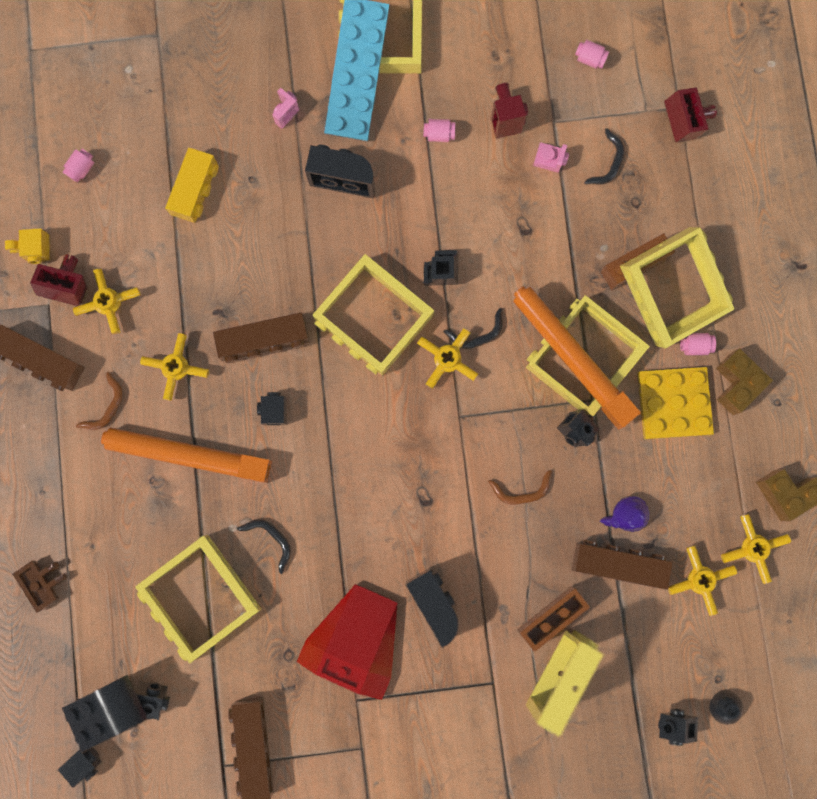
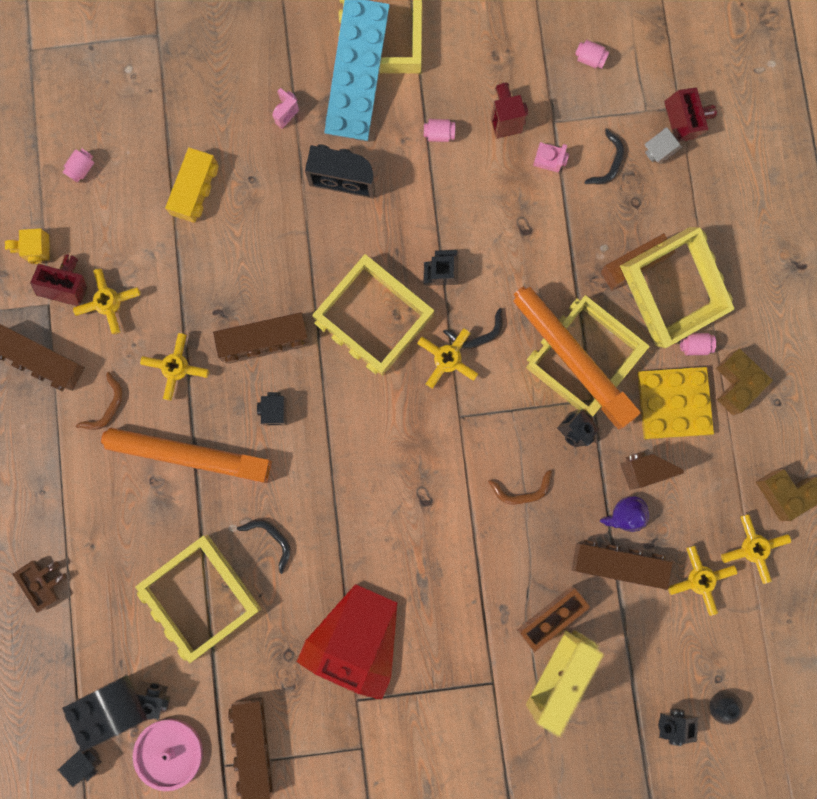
black brick [405,568,458,648] -> none
none -> bright pink piece [133,718,203,791]
none -> reddish brown slope [621,452,684,490]
none -> light grey brick [644,127,682,164]

